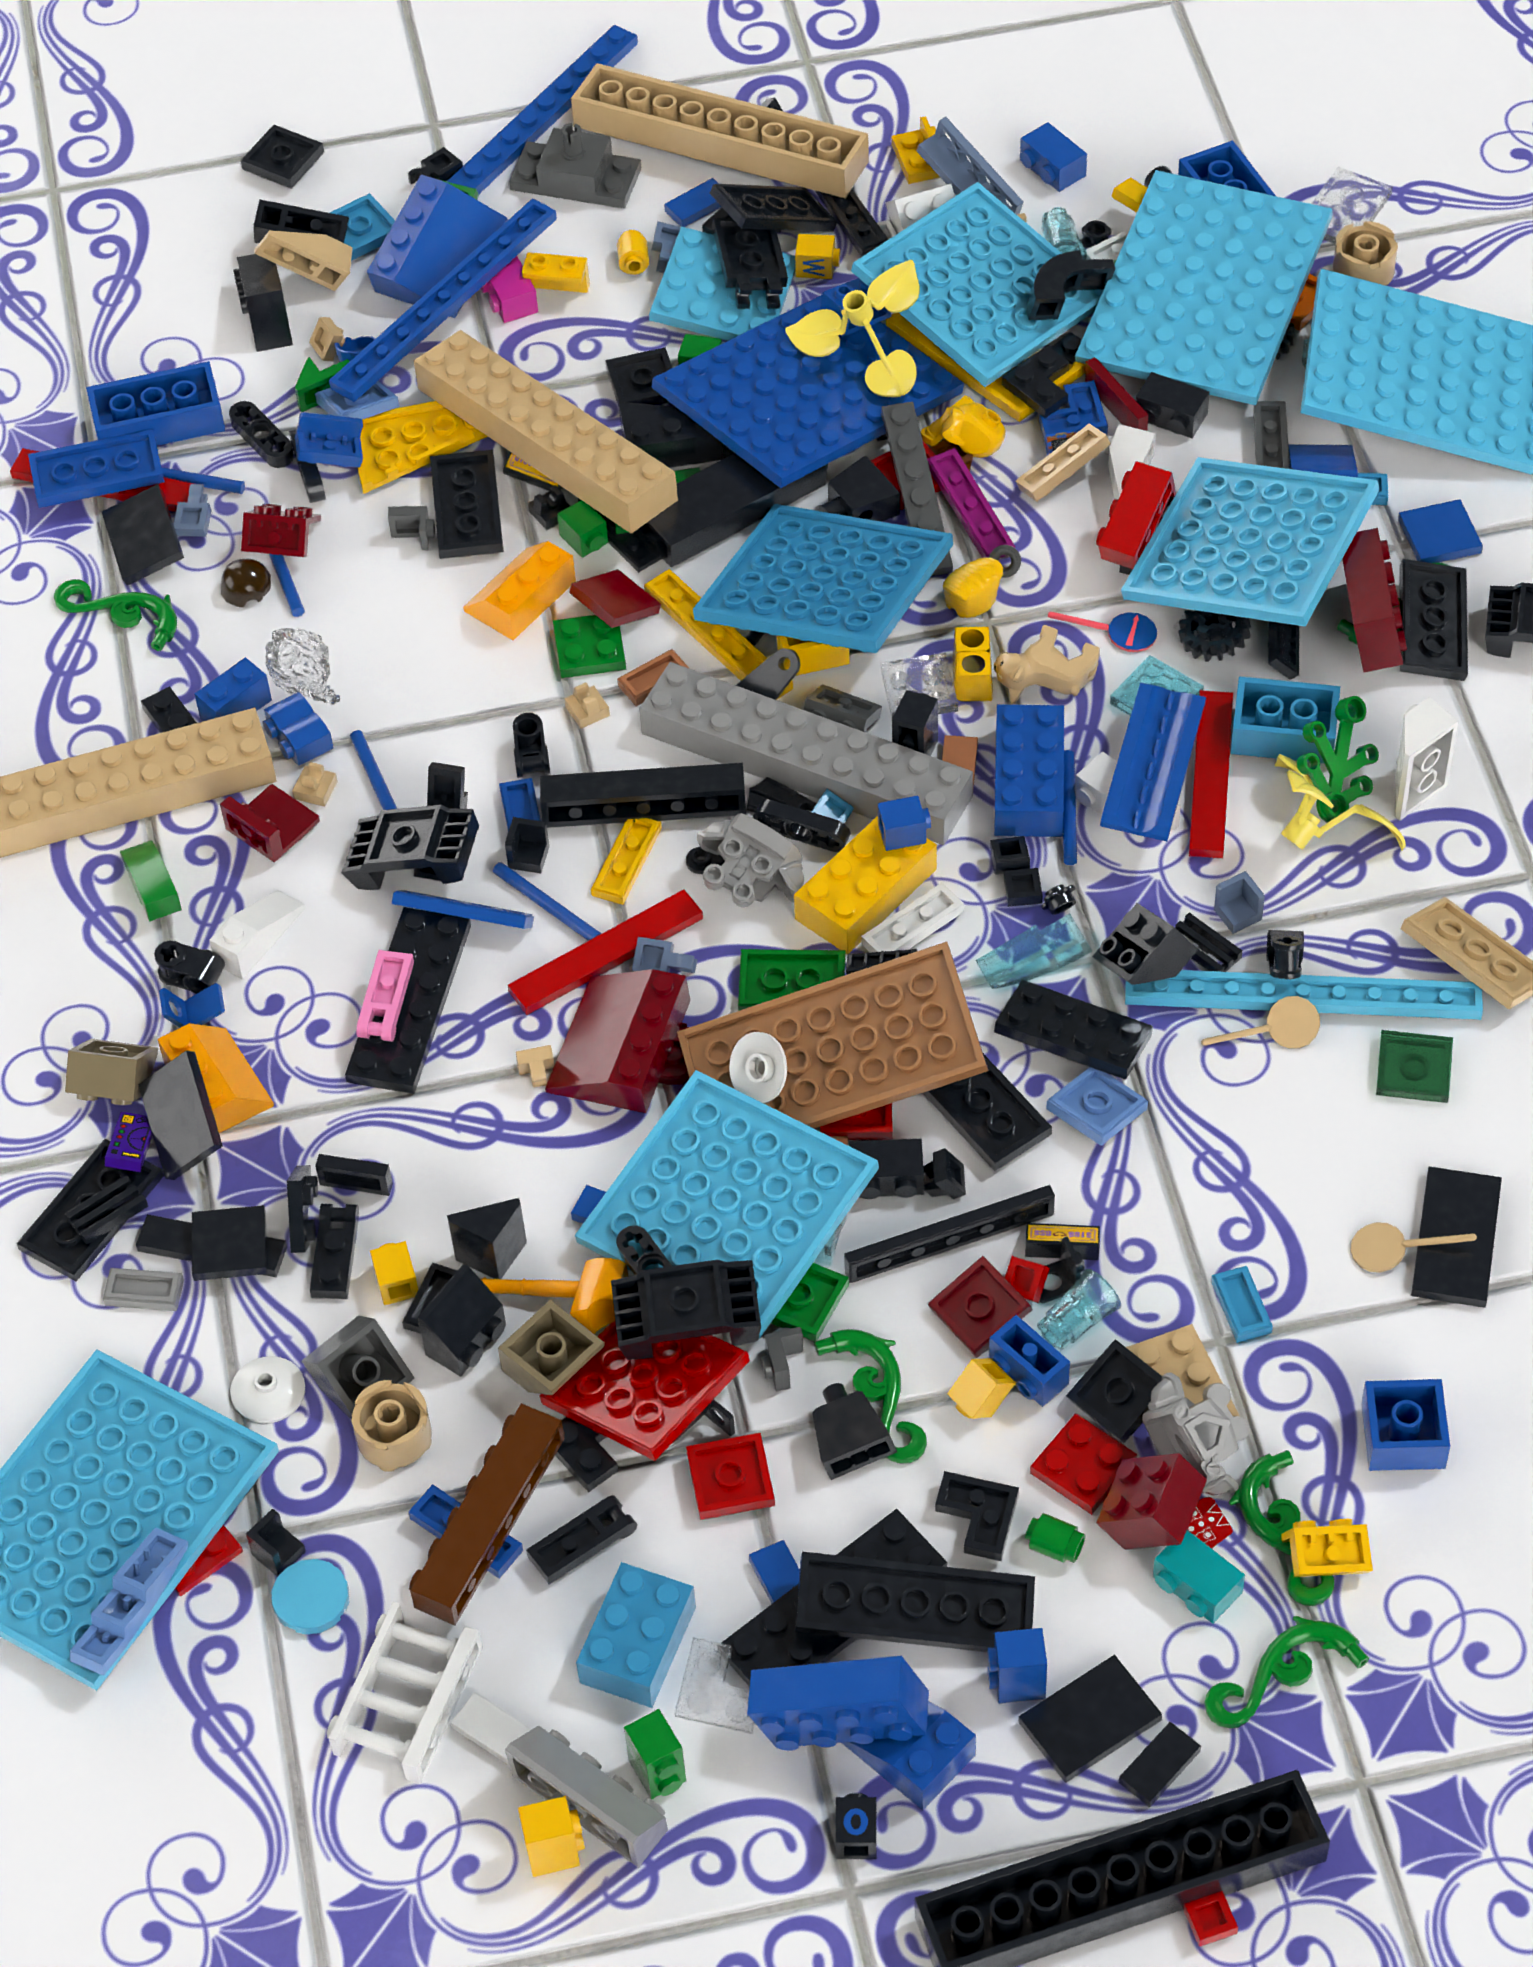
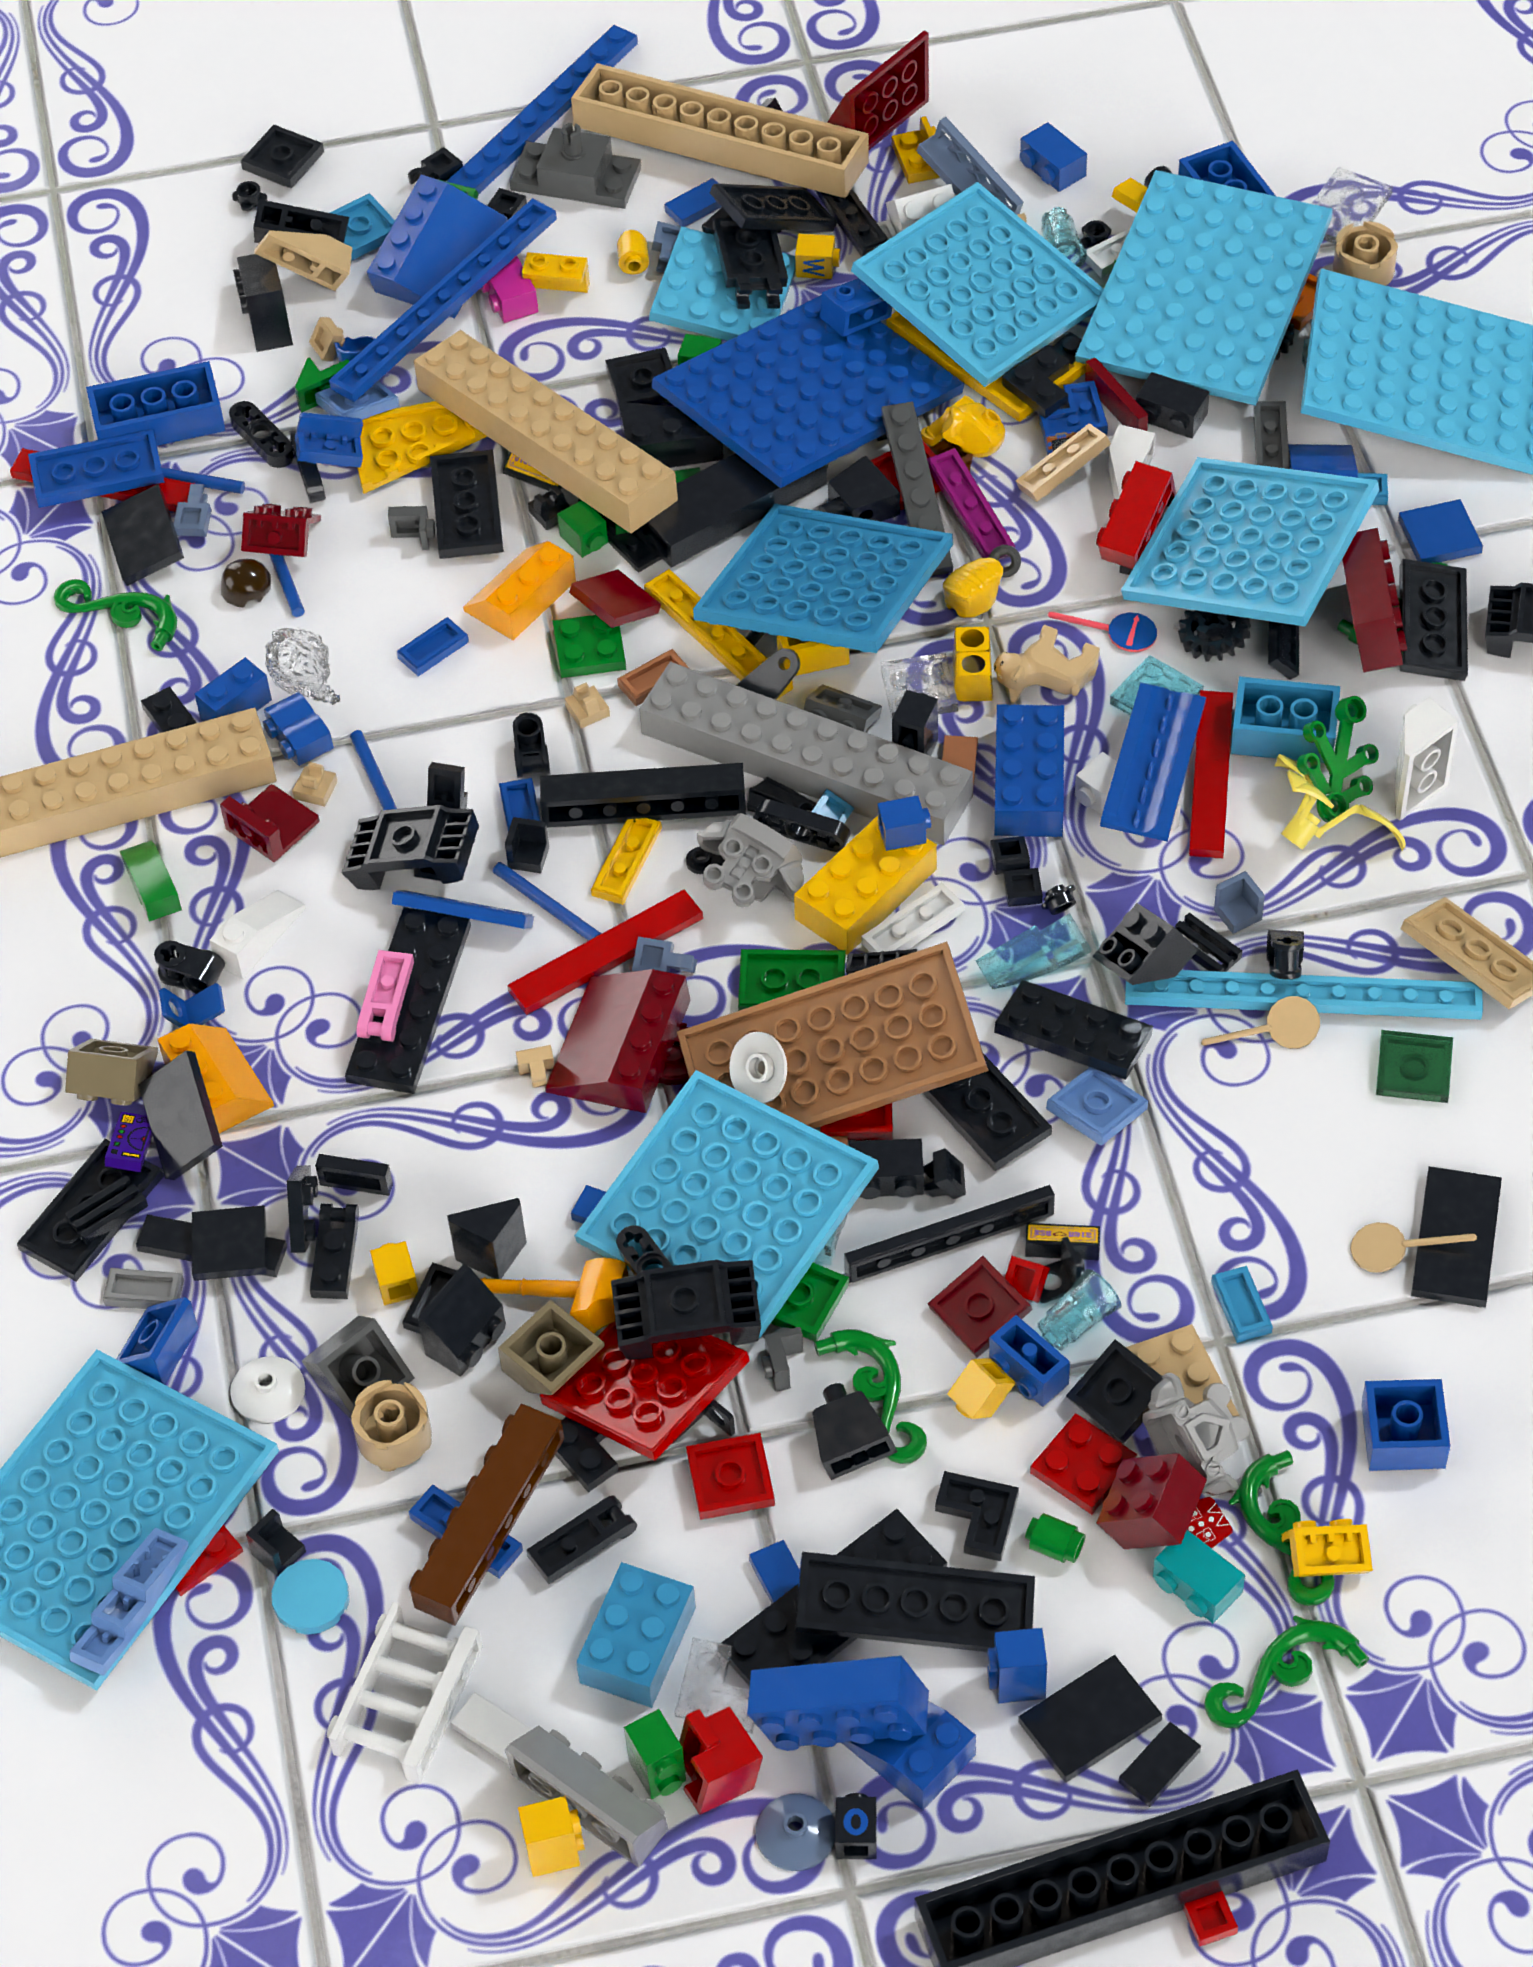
light yellow plant [785,260,920,397] -> none
black arch [1027,250,1116,320] -> none
blue bar [1063,750,1077,865] -> none
none -> blue slope [116,1297,198,1385]
none -> black plate [232,181,267,211]
none -> blue tile [397,617,469,677]
none -> black plate [487,188,527,220]
none -> red plate [679,1706,763,1815]
none -> sand blue dish [756,1794,836,1871]
none -> dark red slope [827,30,929,150]

